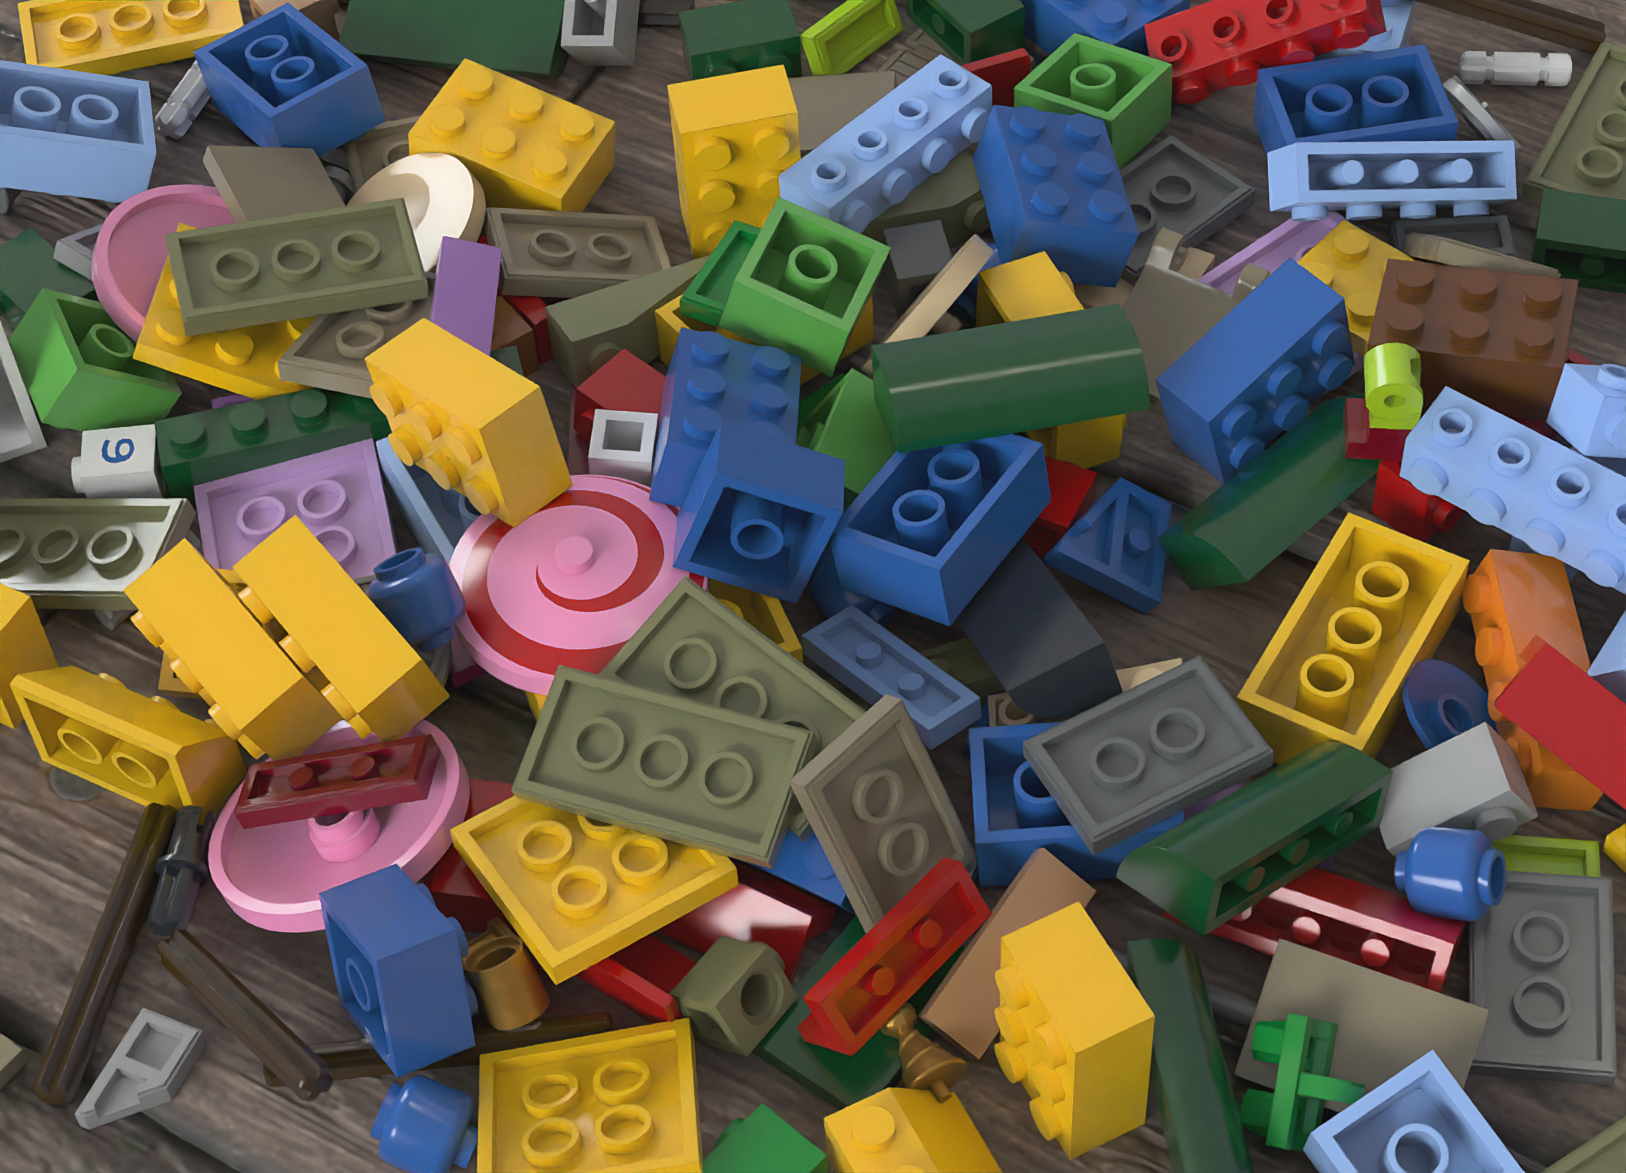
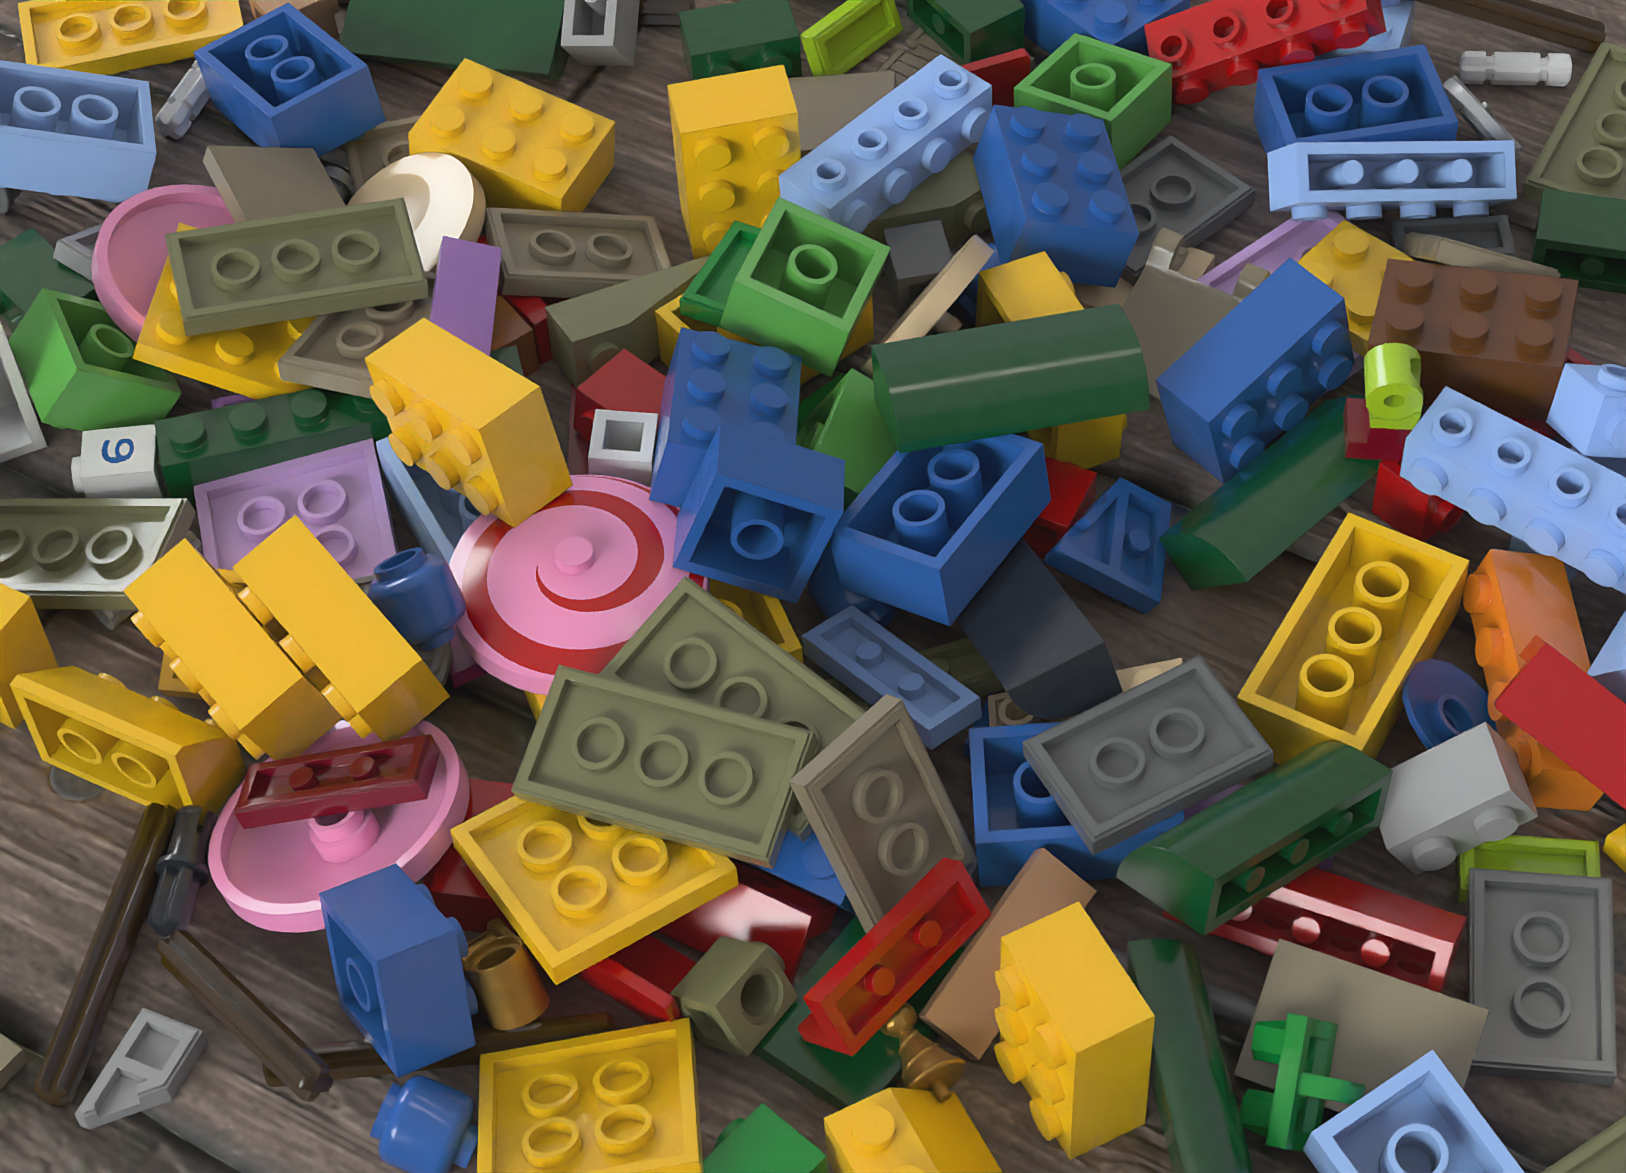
blue head [1395,827,1506,922] -> none

